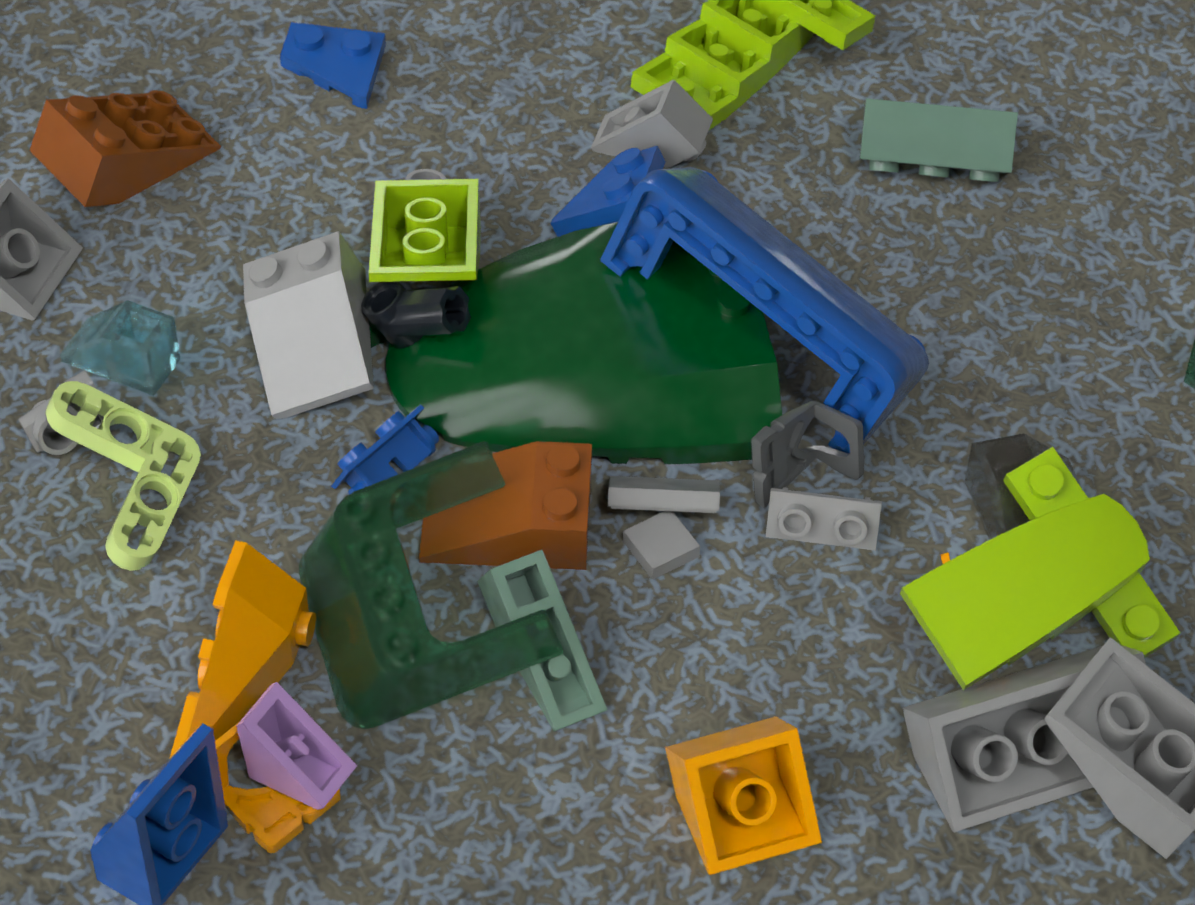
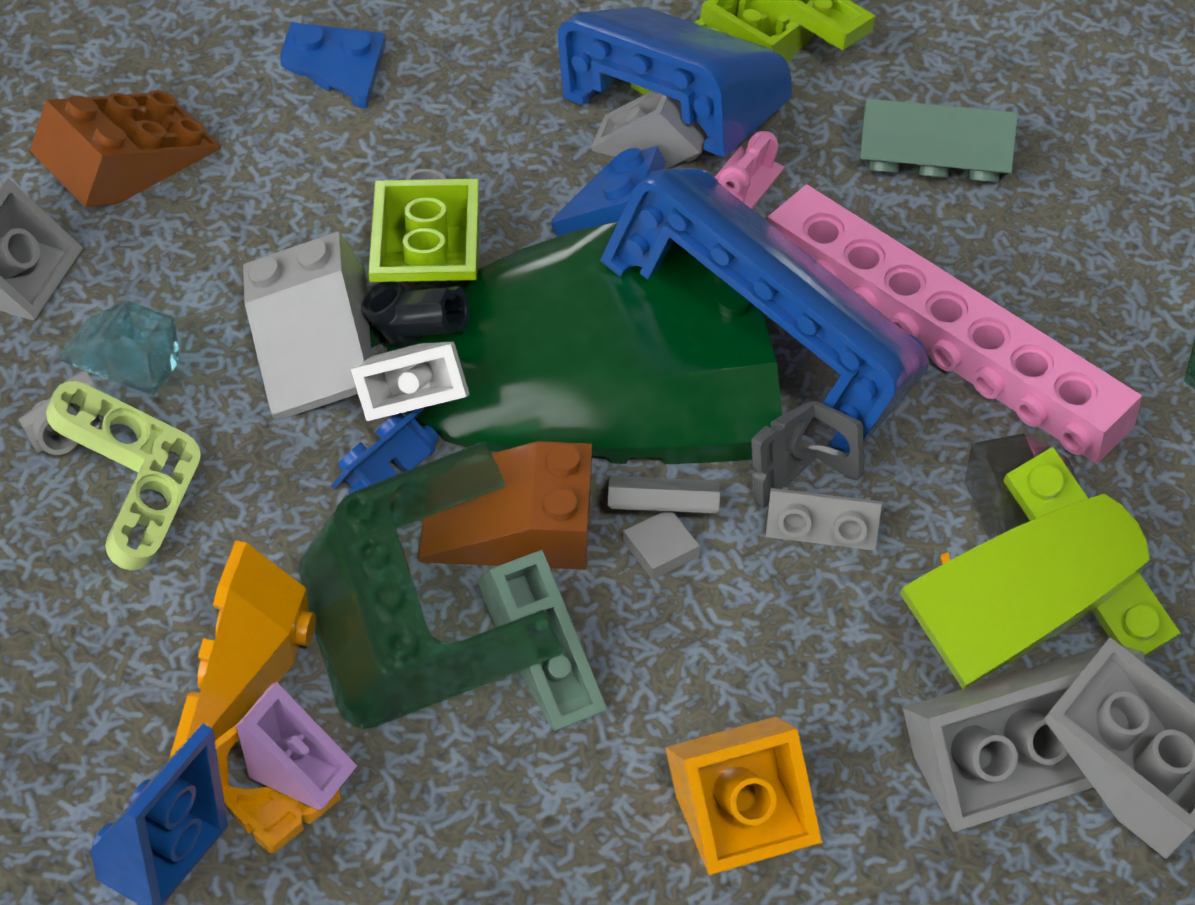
none -> white slope [351,342,470,421]
none -> blue windscreen [558,7,792,157]
none -> bright pink hinge [715,131,785,209]
none -> bright pink brick [767,184,1142,464]

